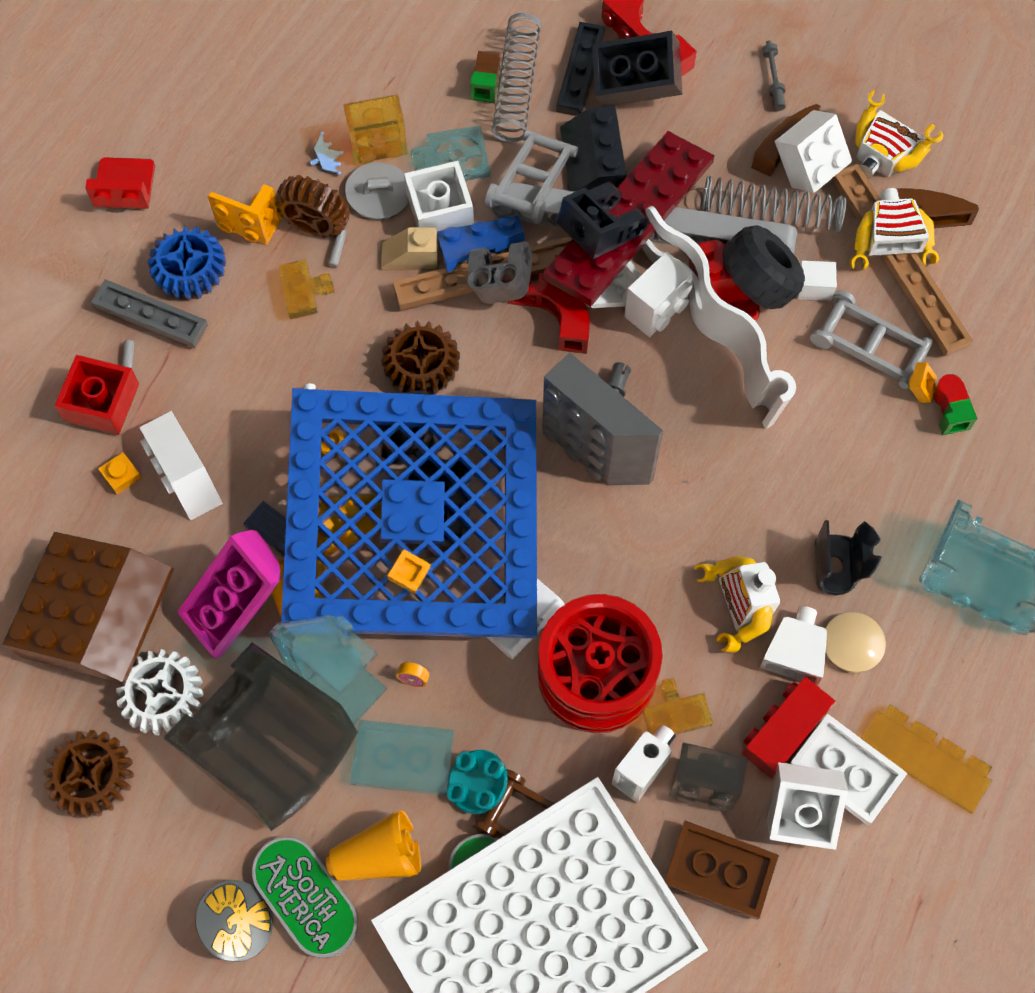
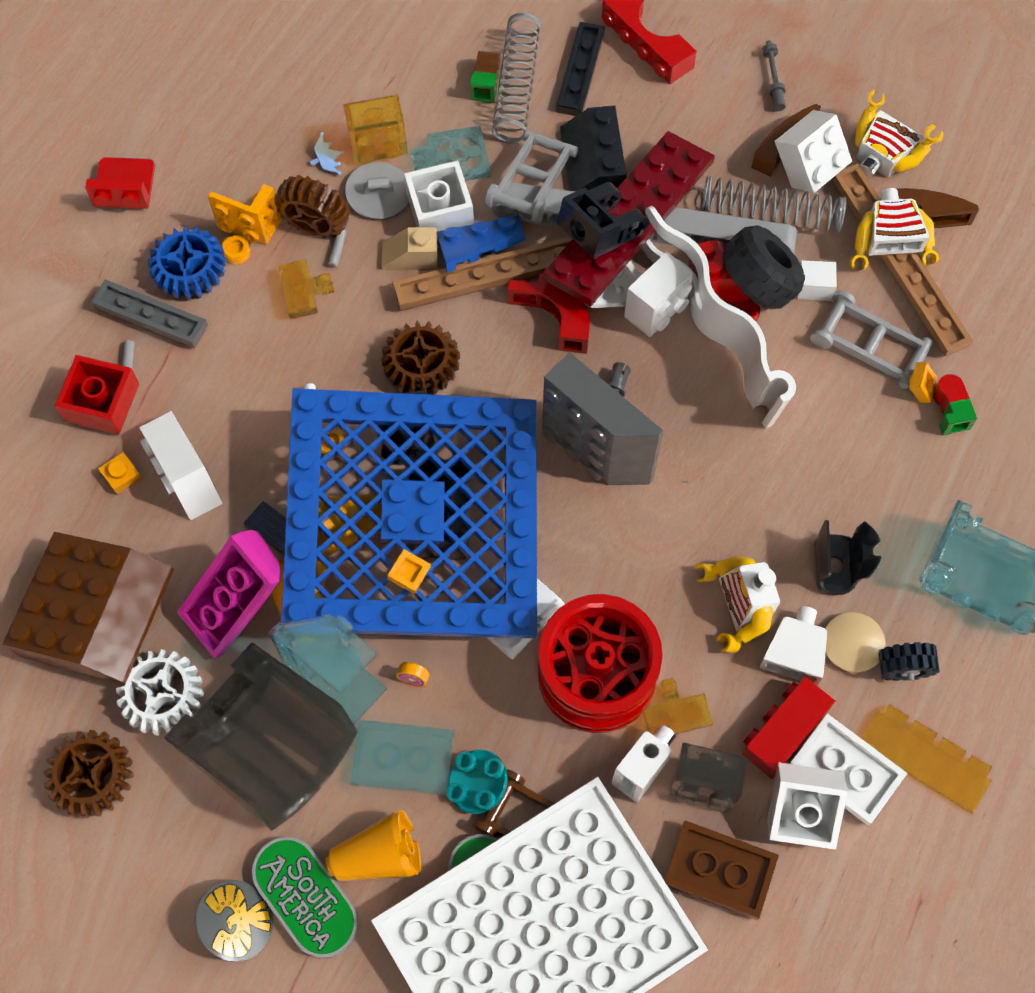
flat silver piece [467,242,532,303] -> none
black brick [593,31,682,106] -> none
none -> light orange tile [221,235,251,265]
none -> black wheel [878,642,940,681]

